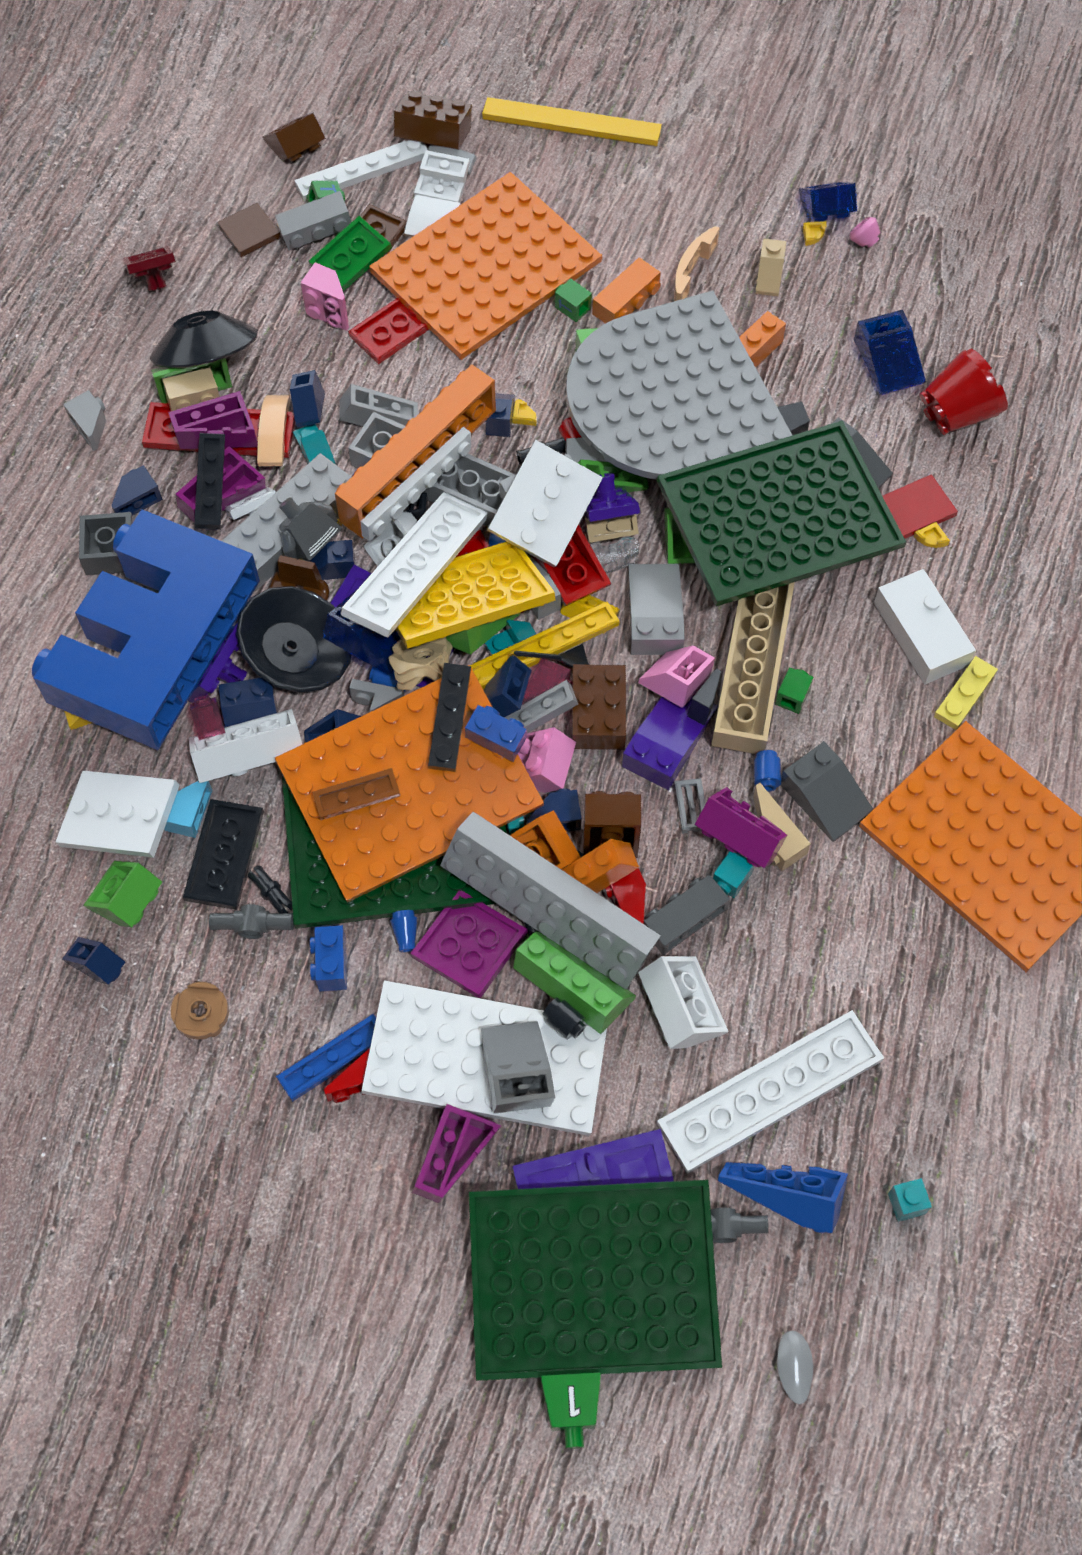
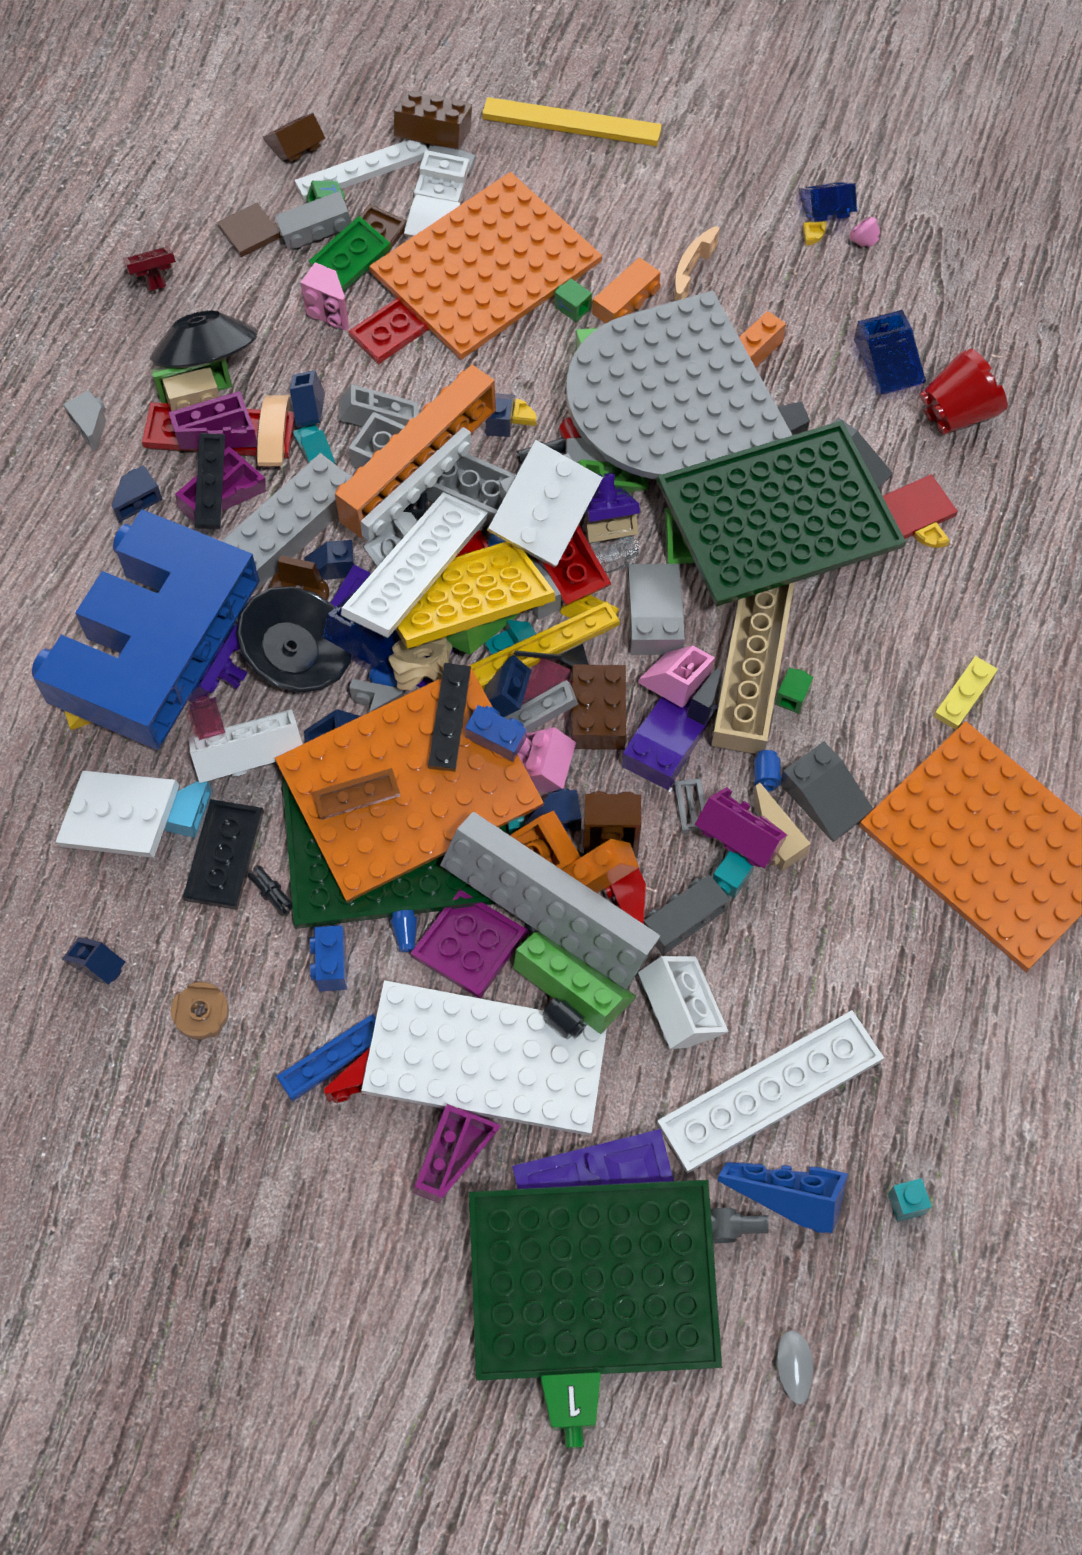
dark grey slope [79,512,133,575] -> none
bright green slope [83,861,162,928] -> none
dark grey pin [209,904,294,939] -> none
dark blue slope [218,677,278,727] -> none
white plate [225,487,276,520] -> none
dark grey torso [279,497,342,561] -> none
slope [481,1021,555,1114] -> none
tan slope [755,238,787,297] -> none
white brick [874,569,976,685] -> none

